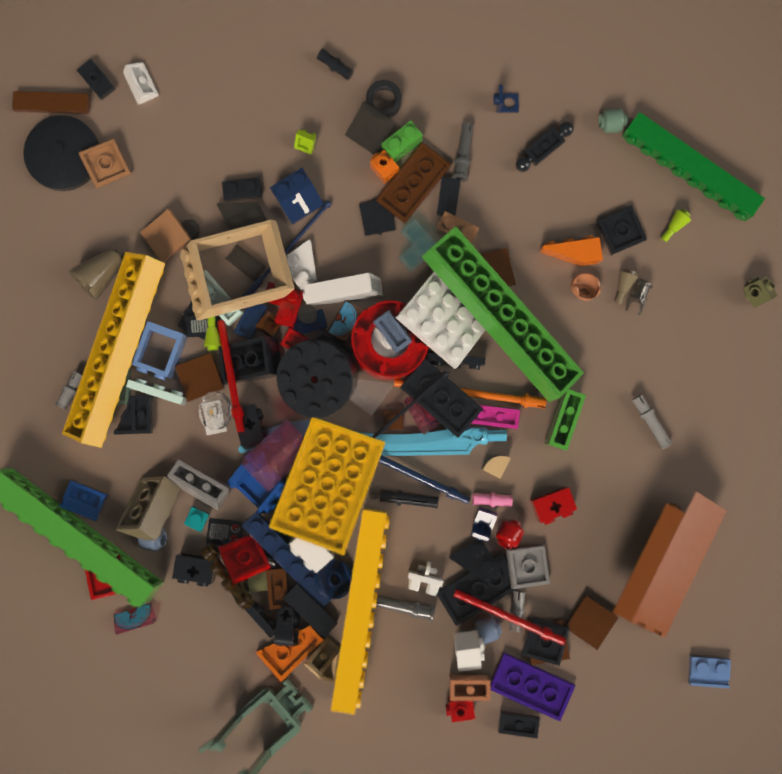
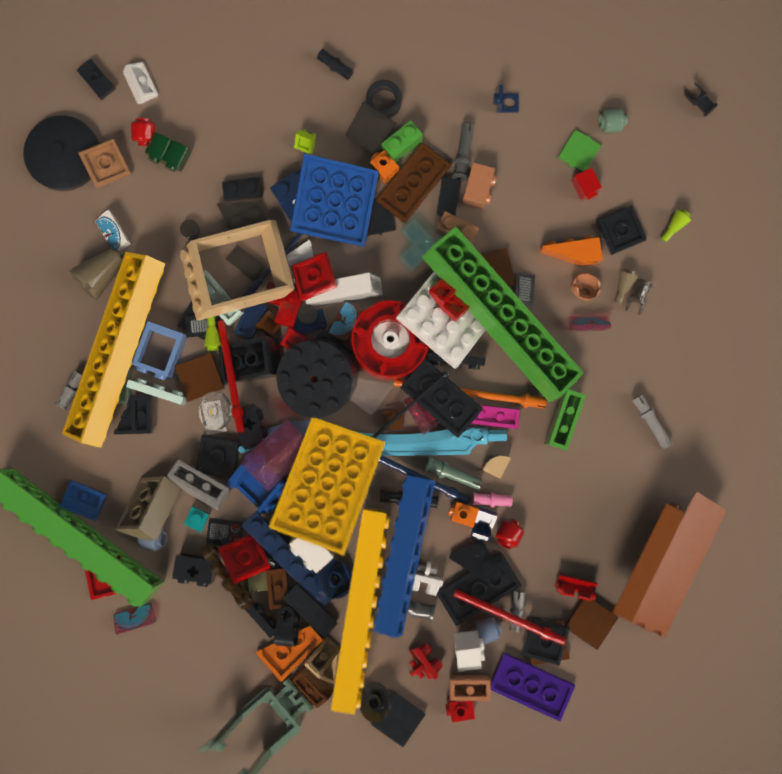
reddish brown tile [12,91,90,114] -> none
medium nougat tile [140,209,192,263] -> none
sand blue tile [373,310,412,353] -> none
black plate [498,711,540,739] -> none
light grey tile [506,545,550,589] -> none
black plate [515,121,574,172] -> none
red brick [530,487,578,525] -> none
green brick [622,112,766,221] -> none
medium blue plate [688,655,731,688] -> none
olive brick [743,276,778,308] -> none
none -> slope [95,209,131,251]
none -> red head [131,118,156,146]
none -> dark green brick [145,132,191,172]
none -> black tile [196,435,240,479]
none -> blue plate [289,153,379,247]
none -> red tile [291,251,337,301]
none -> reddish brown slope [291,666,334,708]
none -> black dish [360,682,391,723]
none -> black tile [371,690,425,747]
none -> blue brick [373,475,435,638]
none -> red hips [408,643,443,680]
none -> sand green pin [423,455,482,491]
none -> red slope [429,279,469,322]
none -> orange brick [448,501,479,528]
none -> nougat brick [462,163,497,210]
none -> black sticker [515,273,535,307]
none -> red hinge [555,574,598,601]
none -> bright green piece [558,129,602,172]
none -> clear pink slope [569,316,611,331]
none -> red brick [571,167,602,201]
none -> black piece [684,82,718,117]

